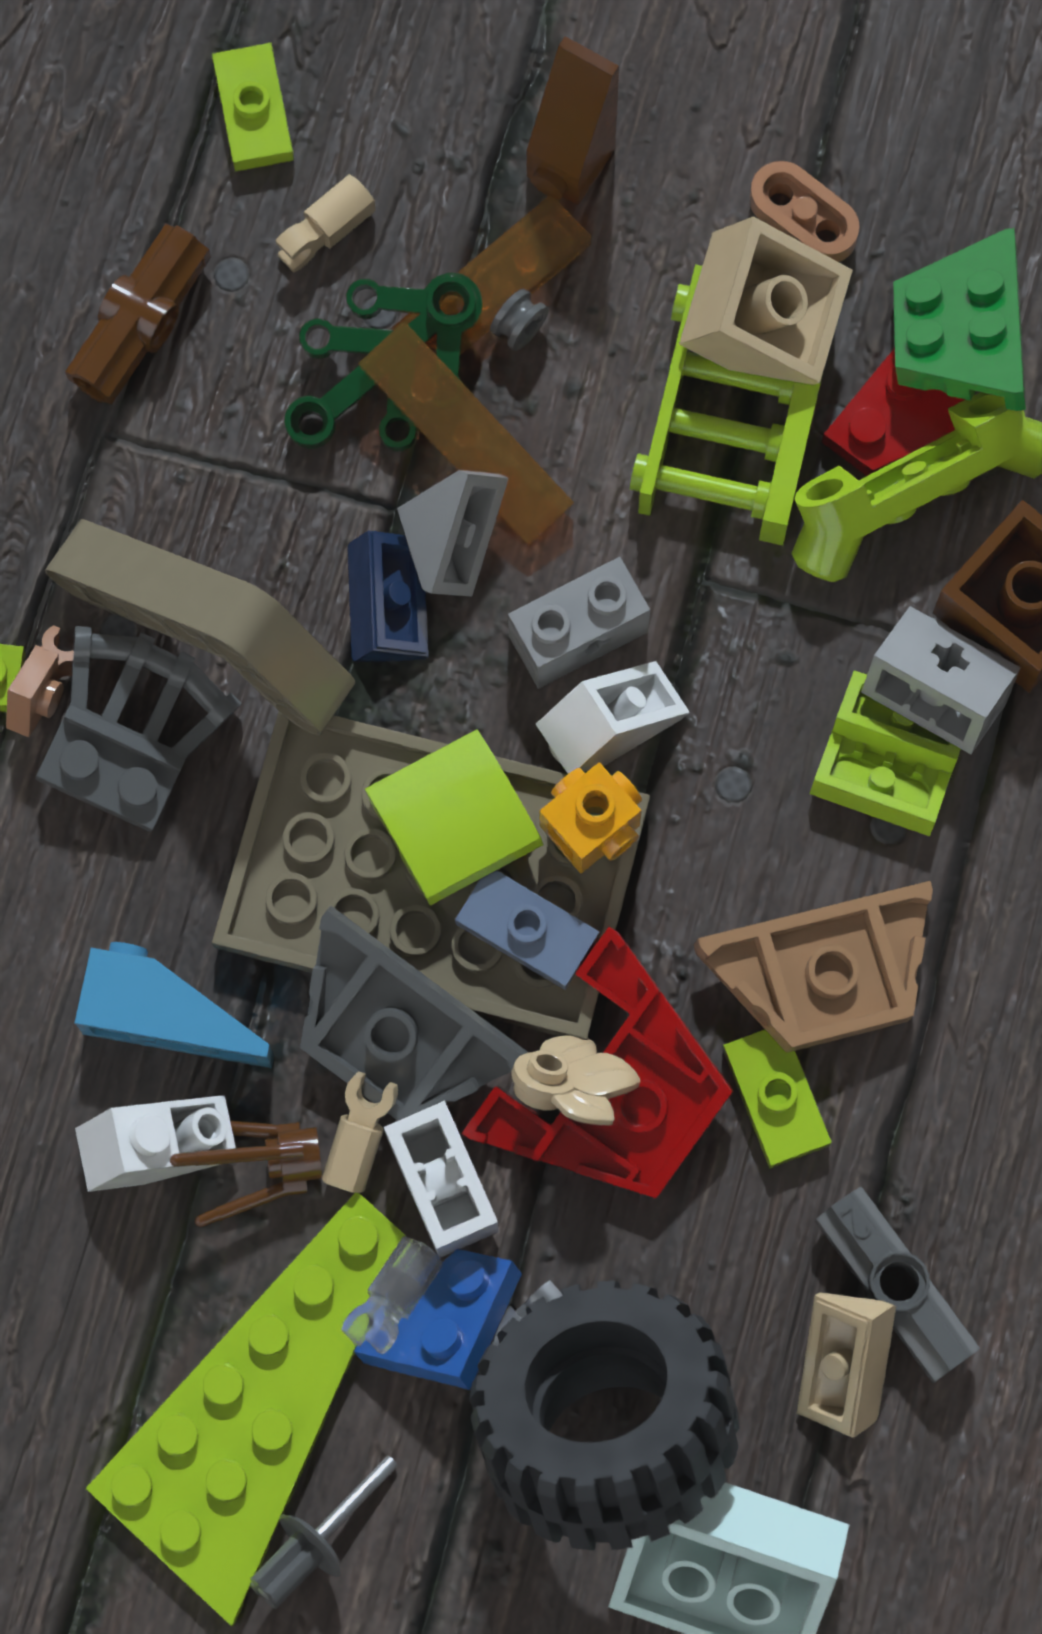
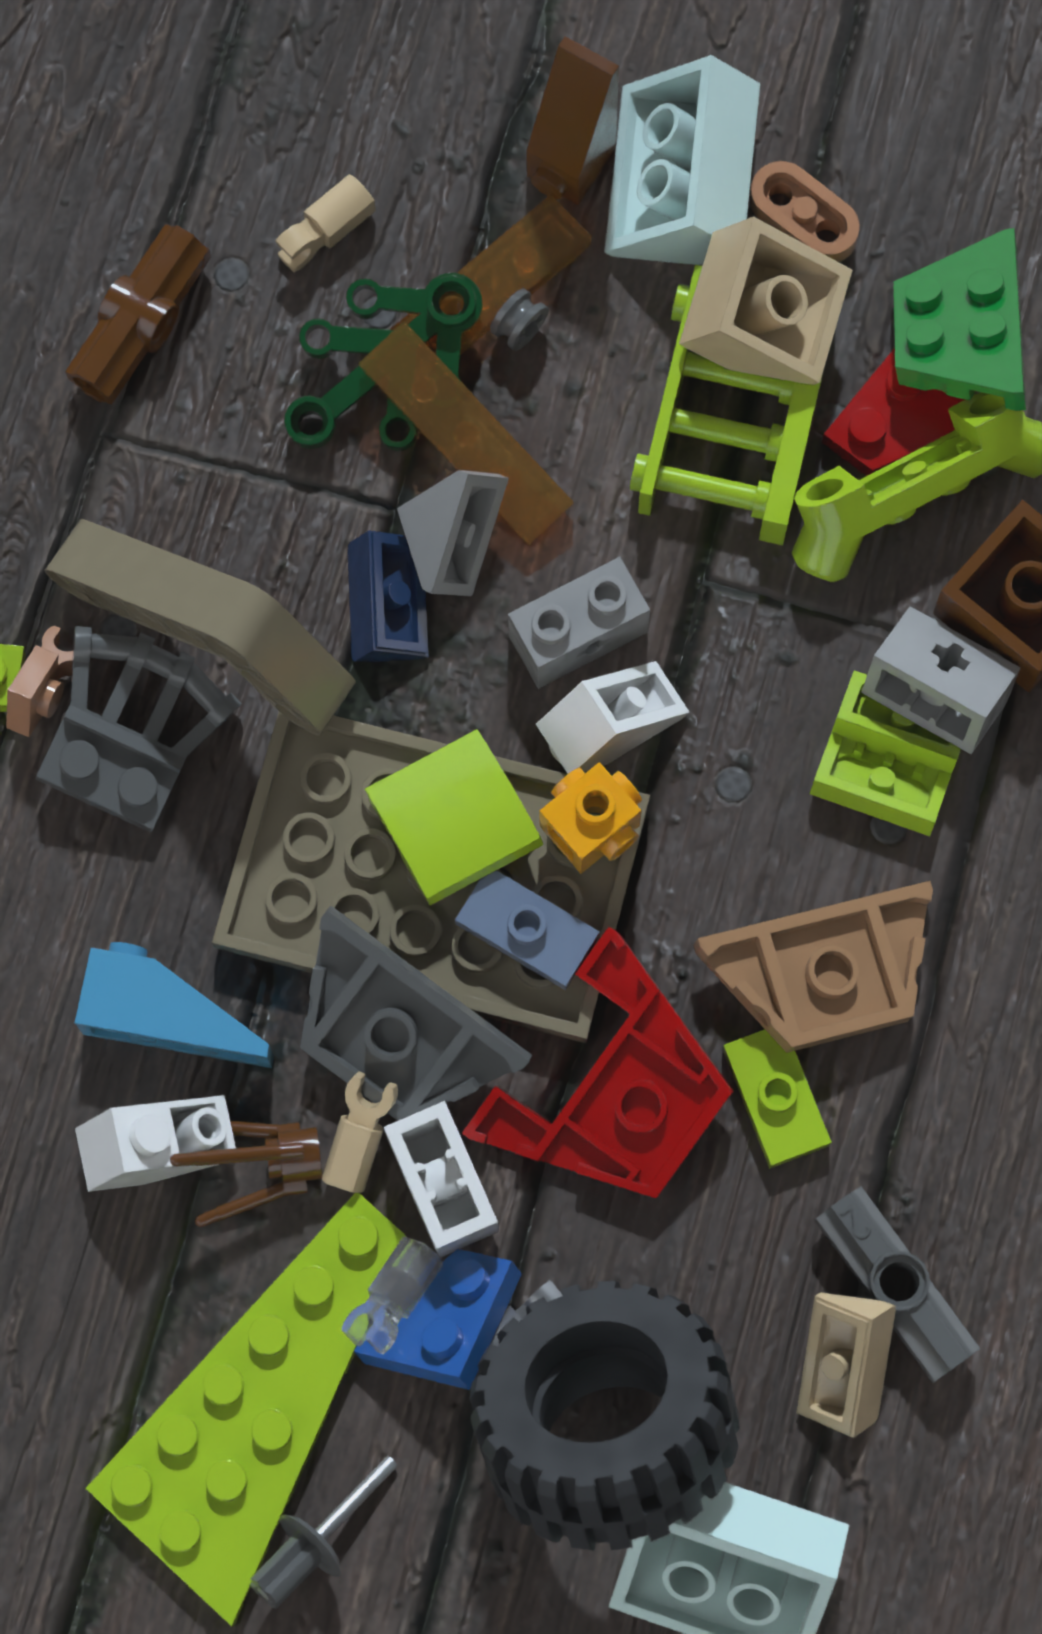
lime plate [212,43,294,171] -> none
tan plate [511,1035,640,1125] -> none
none -> light aqua slope [604,55,760,265]

